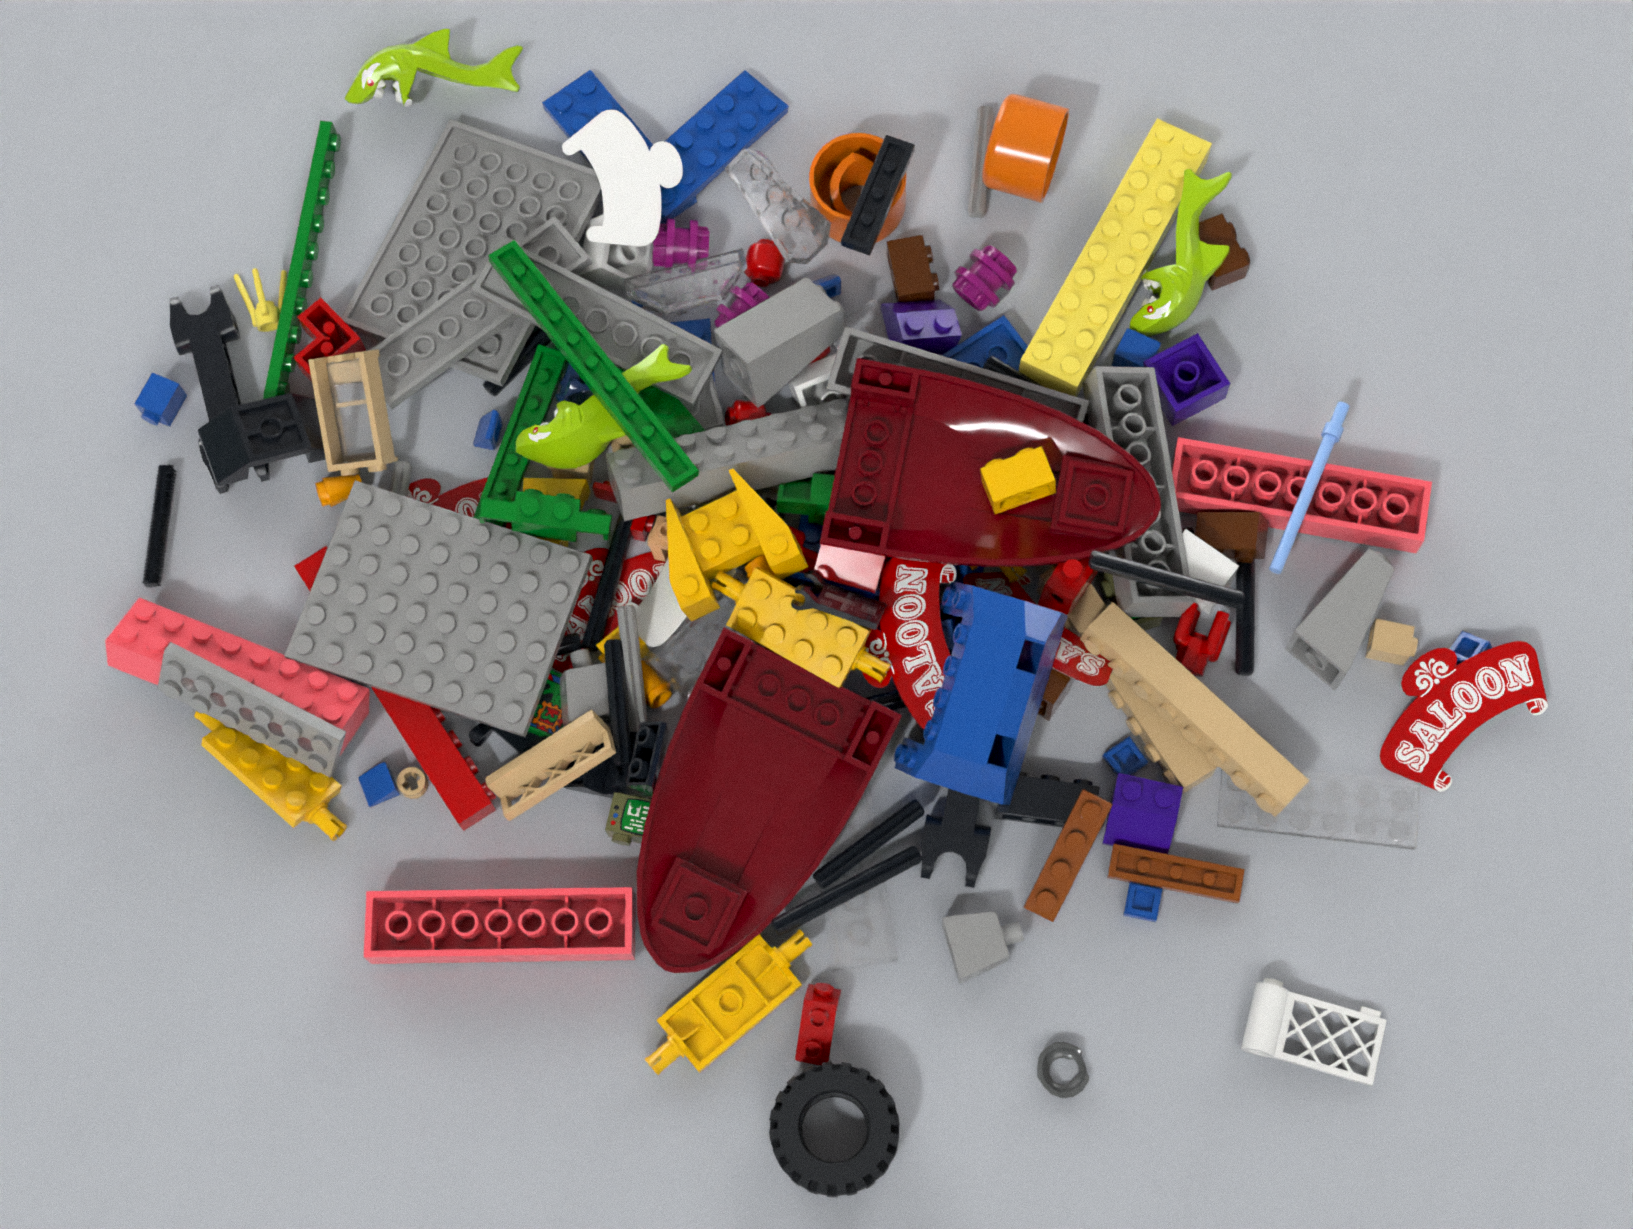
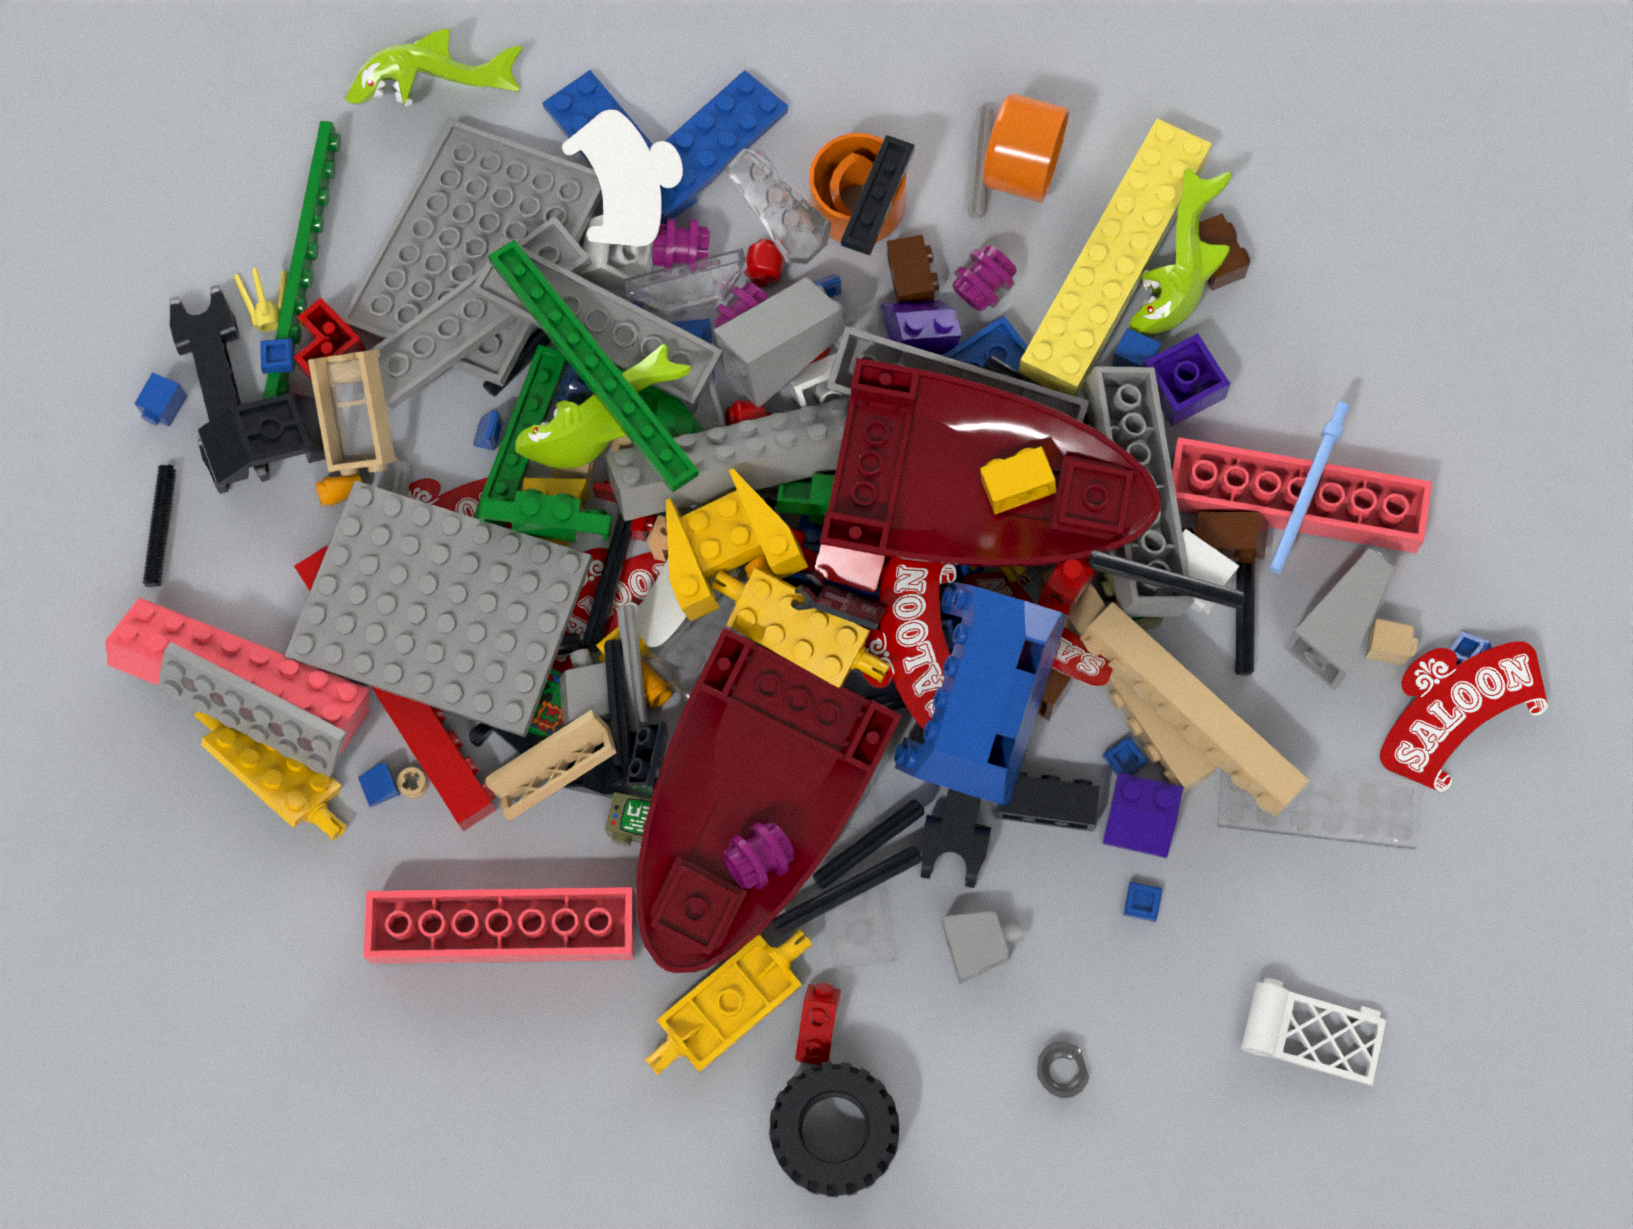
dark orange plate [1023,788,1113,922] -> none
dark orange plate [1107,844,1245,904] -> none
red plant [1173,602,1232,677] -> none
none -> blue tile [260,338,294,374]
none -> magenta piece [723,822,795,889]

